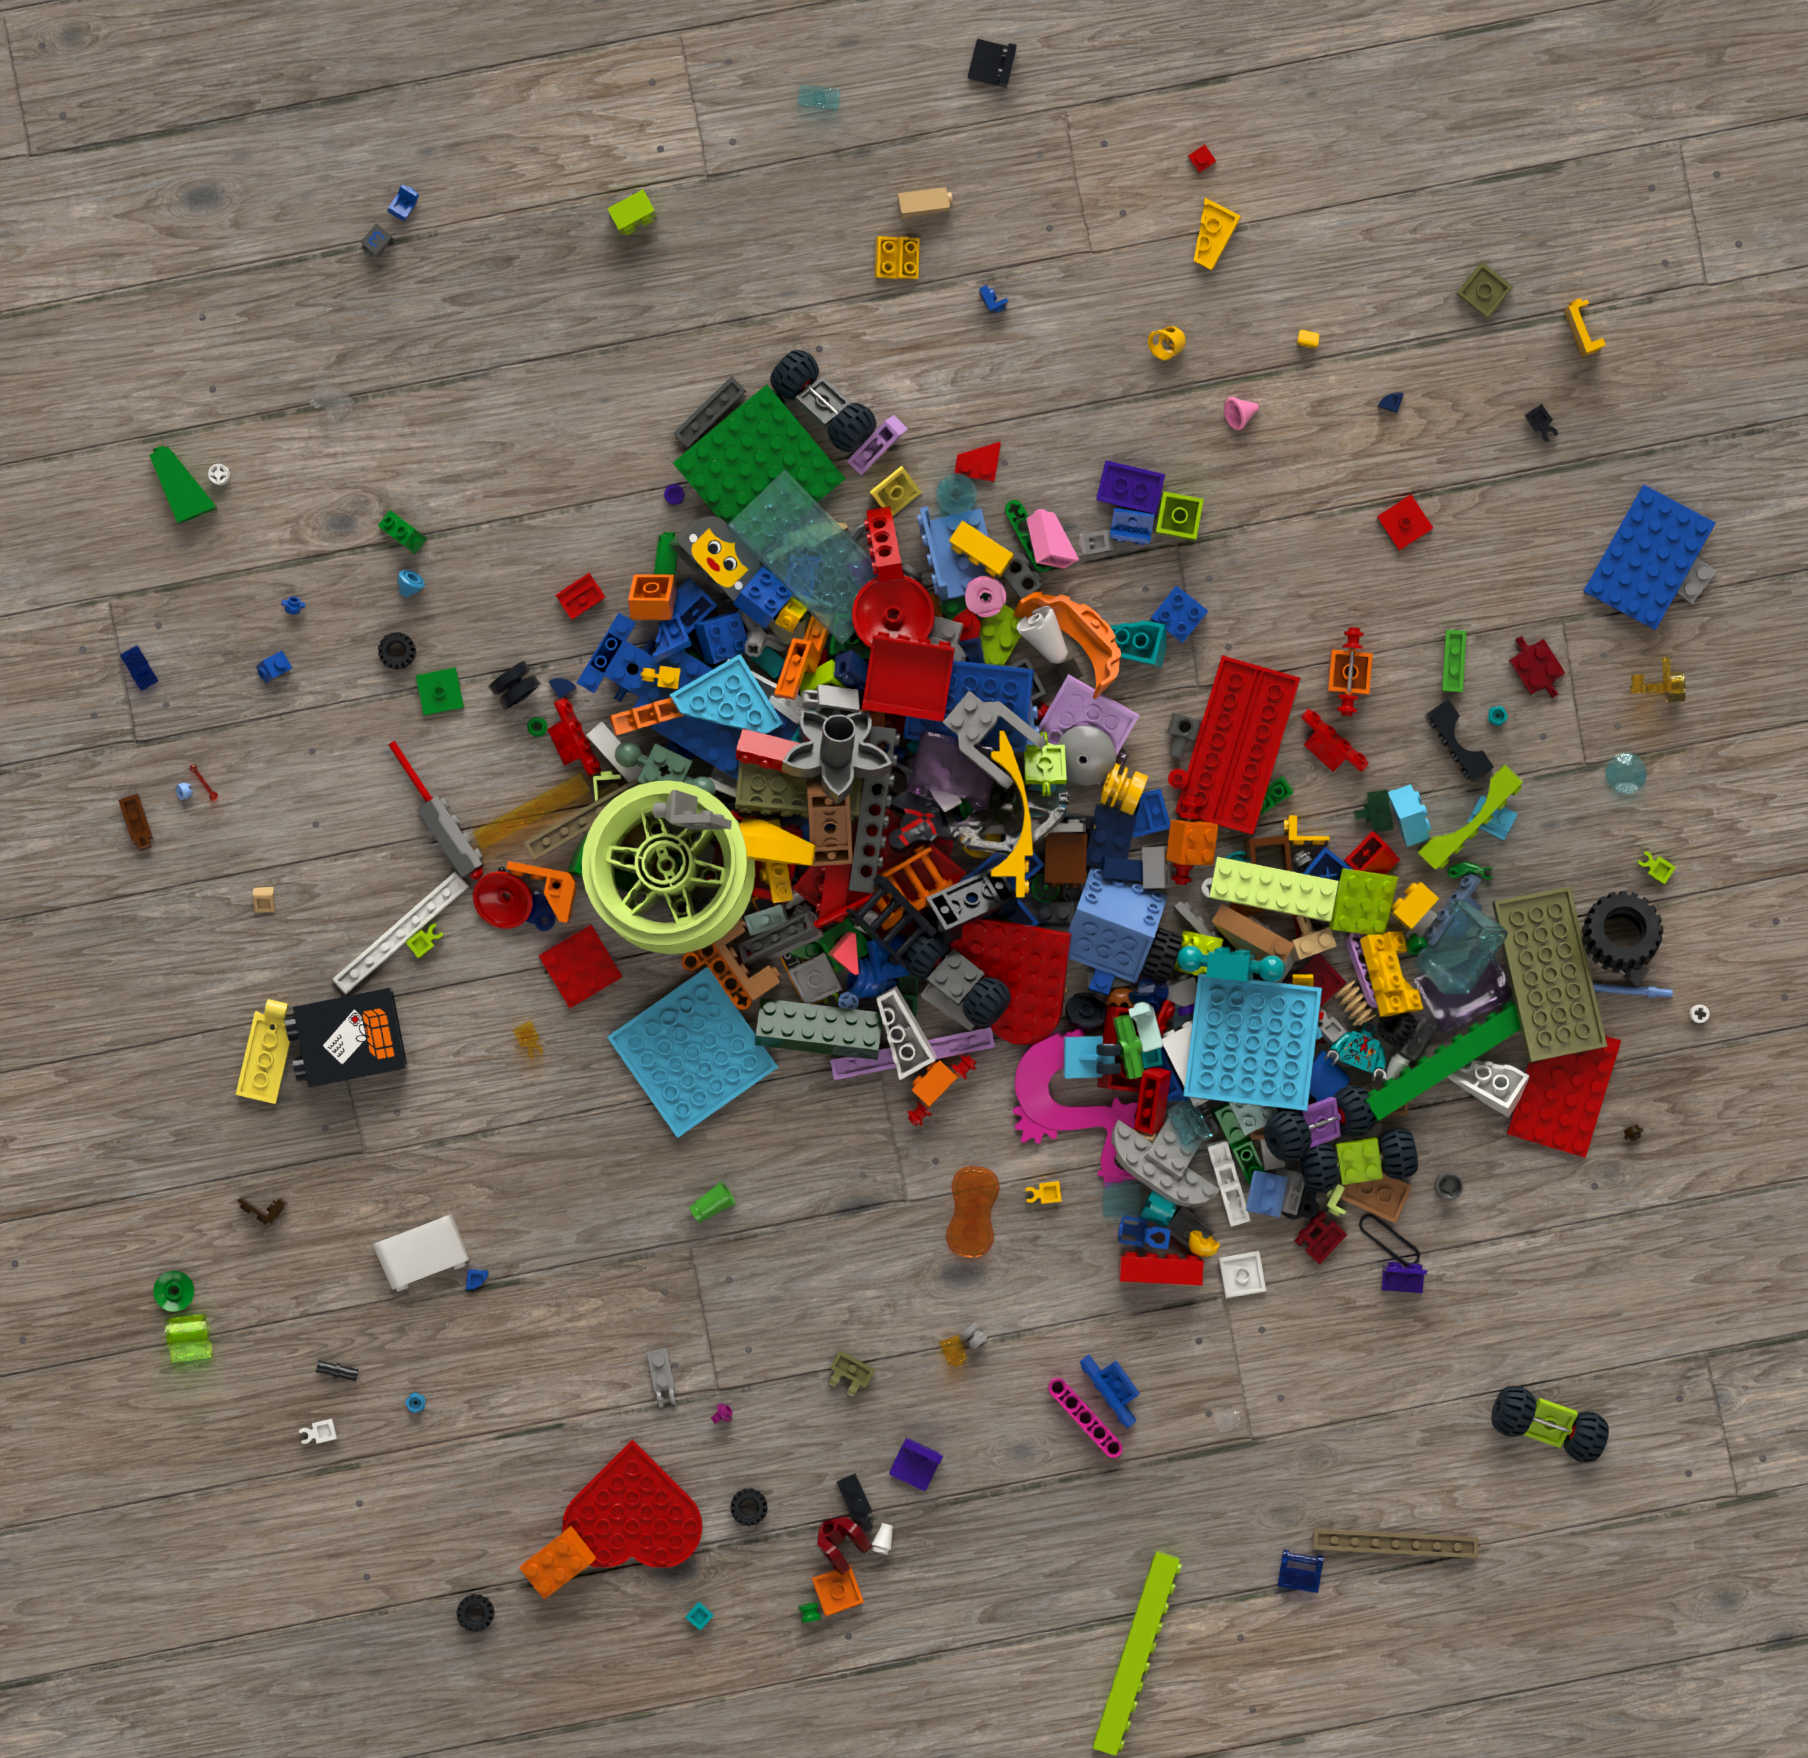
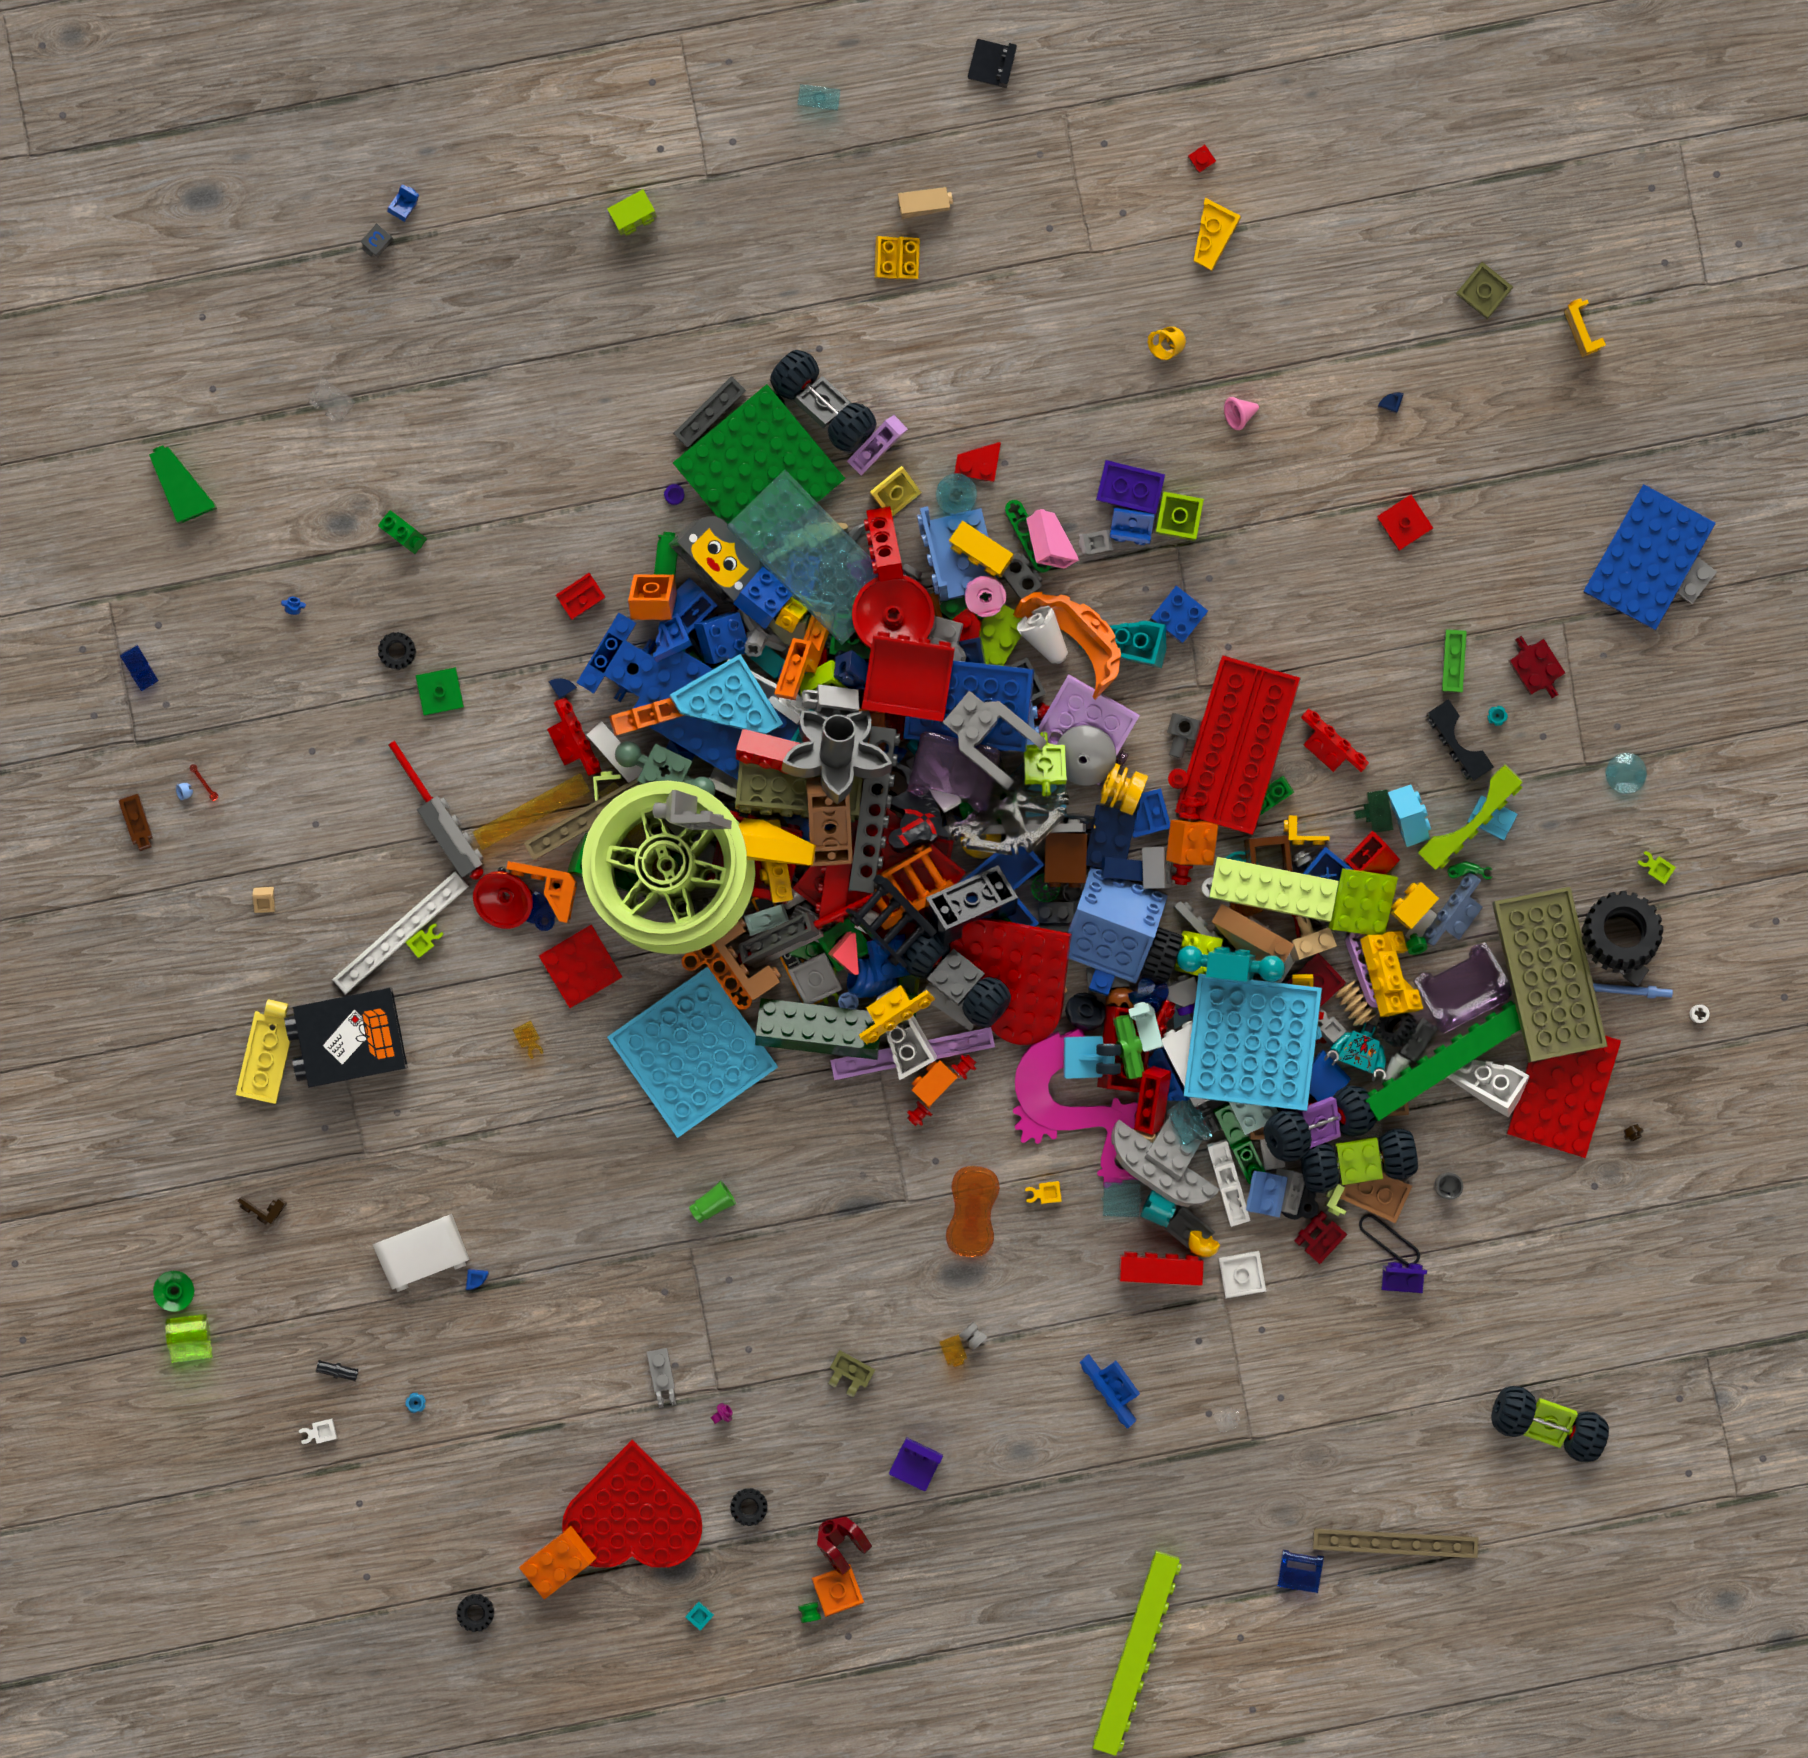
white wheel [208,464,230,486] -> none
blue bracket [256,651,292,684] -> none
dark azure brick [397,570,425,597] -> none
black wheel [488,661,541,710] -> none
green plate [527,717,548,737] -> none
yellow plate [640,666,681,689] -> none
black hinge [836,1473,873,1531] -> none
white cone [871,1523,893,1555] -> none
blue bracket [979,285,1008,314] -> none
yellow slope [991,731,1033,898] -> none
clear smoke slope [1037,658,1083,696] -> none
dark pink beam [1048,1377,1123,1458] -> none
blue piece [1118,1216,1171,1249] -> none
teal plate [1140,1048,1163,1068] -> none
yellow slope [1296,330,1319,349] -> none
orange brick [1327,627,1373,717] -> none
clear light blue windscreen [1414,899,1508,994] -> none
black plate [1524,404,1558,442] -> none
clear yellow piece [1630,657,1686,703] -> none
none -> yellow bracket [859,985,935,1044]

